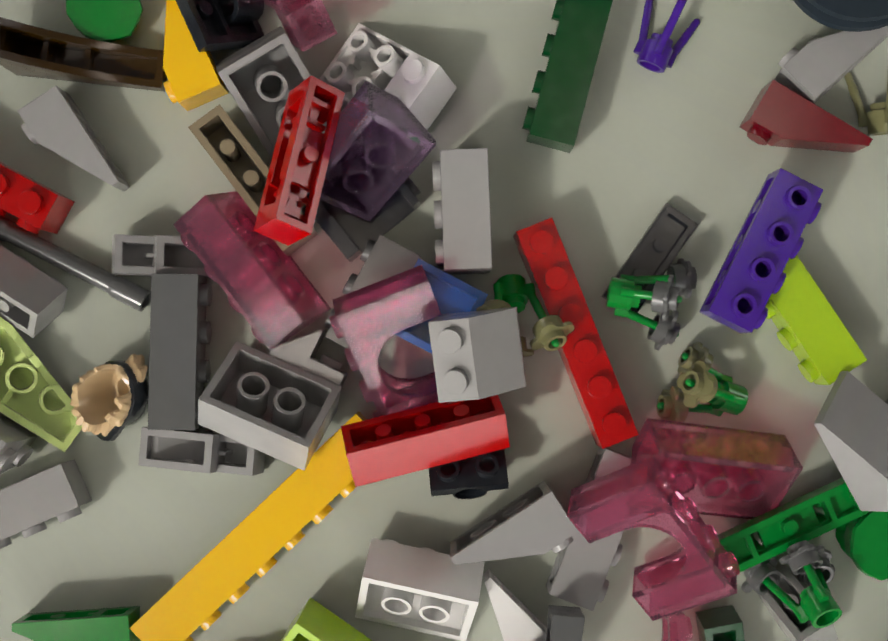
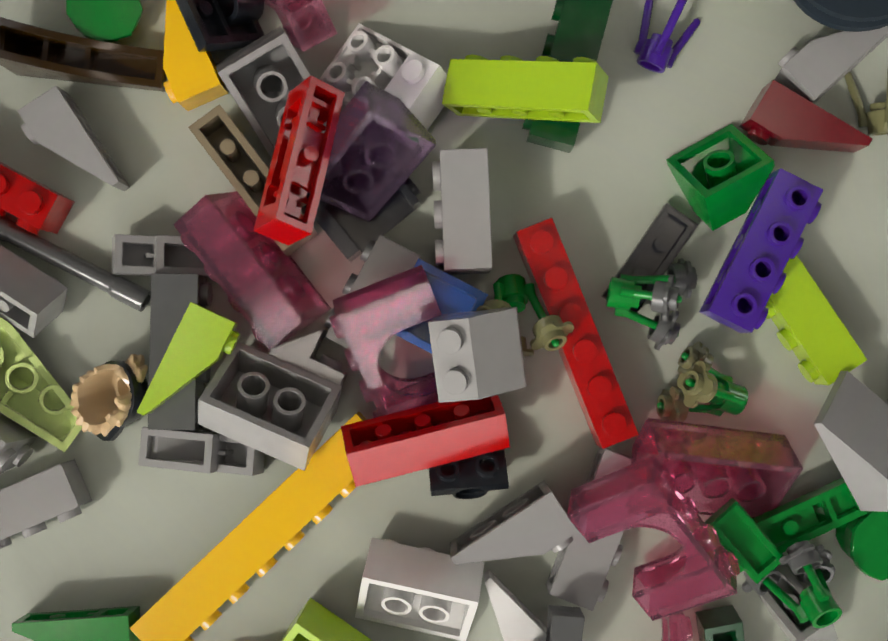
none -> lime slope [137,302,241,416]
none -> lime brick [442,54,609,123]
none -> green slope [666,124,775,231]
none -> green tile [703,498,784,584]

